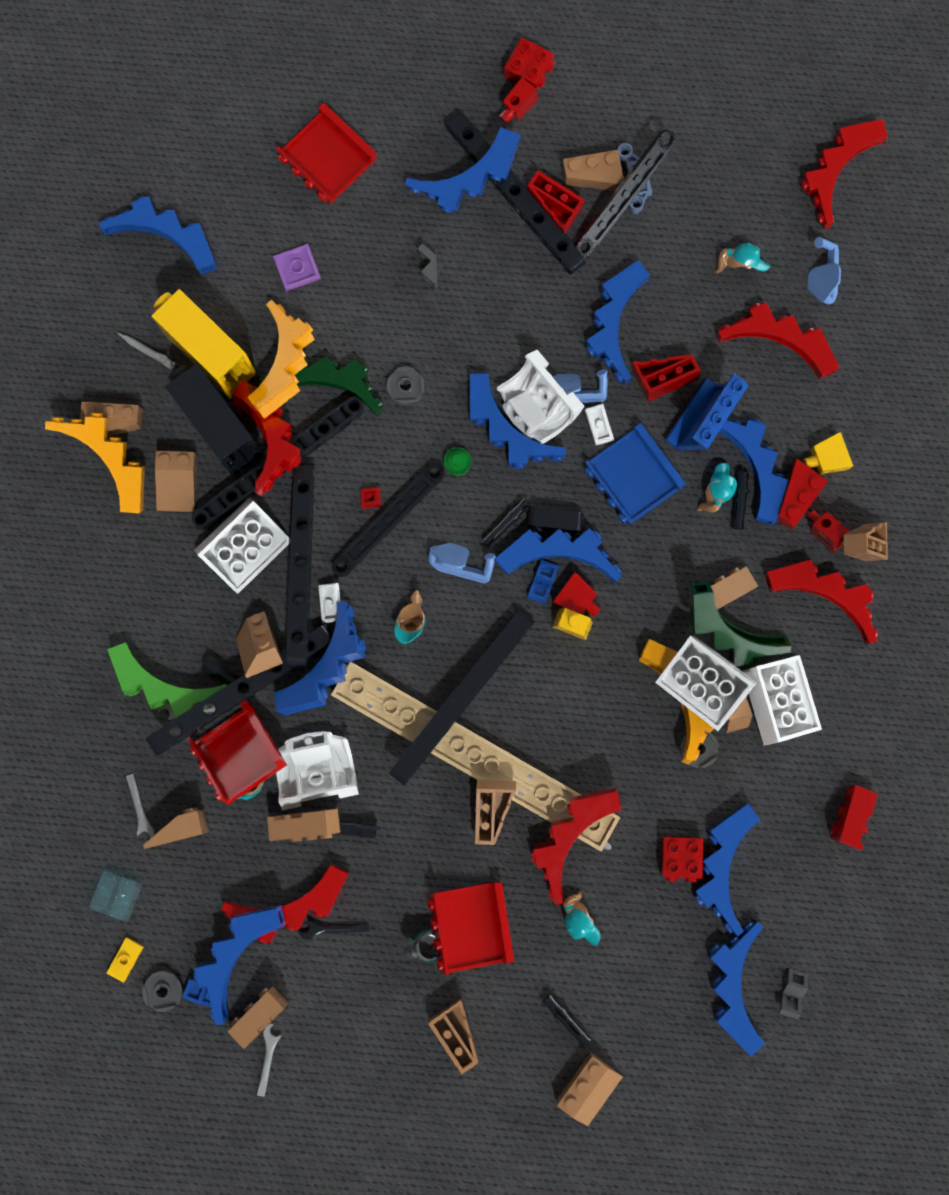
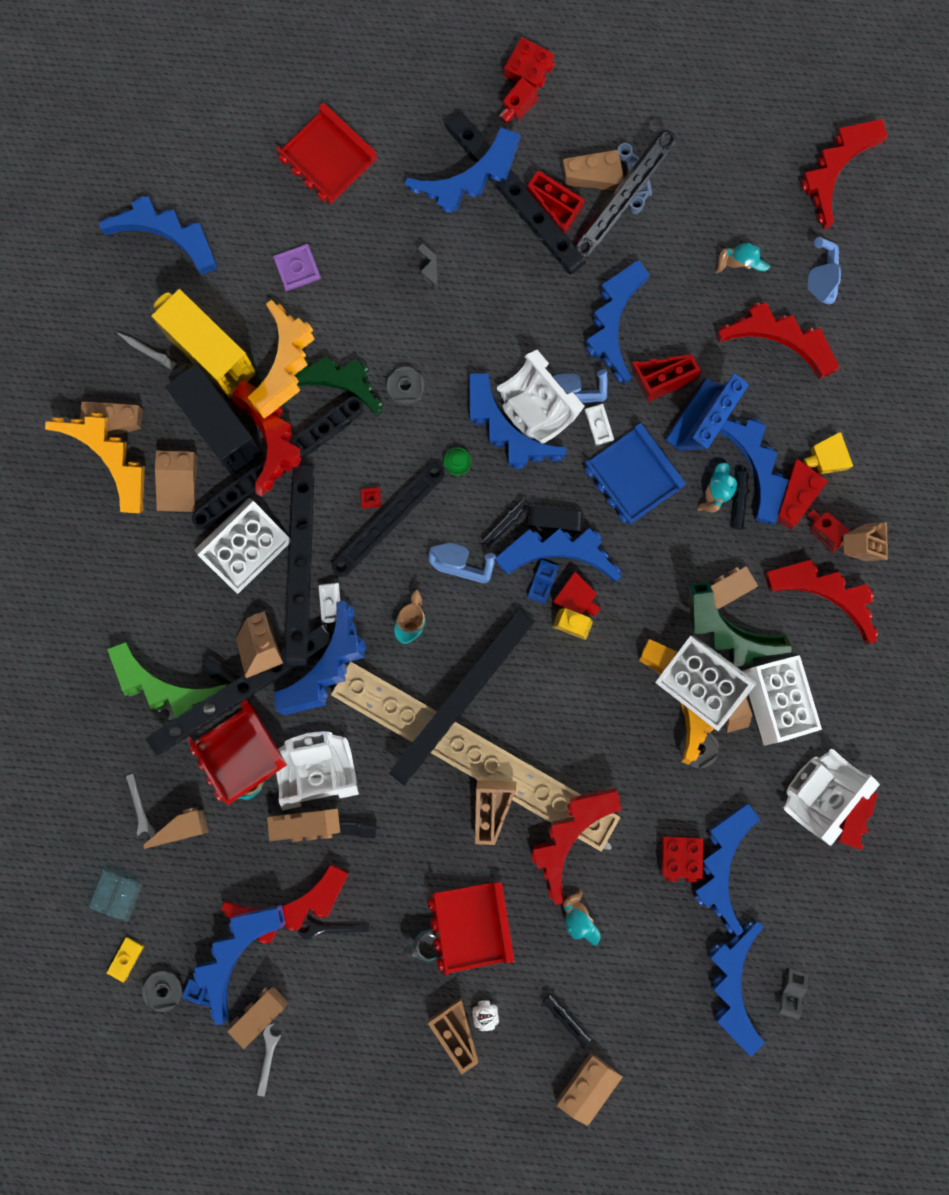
none -> white head [472,1000,499,1031]
none -> white piece [783,749,880,846]

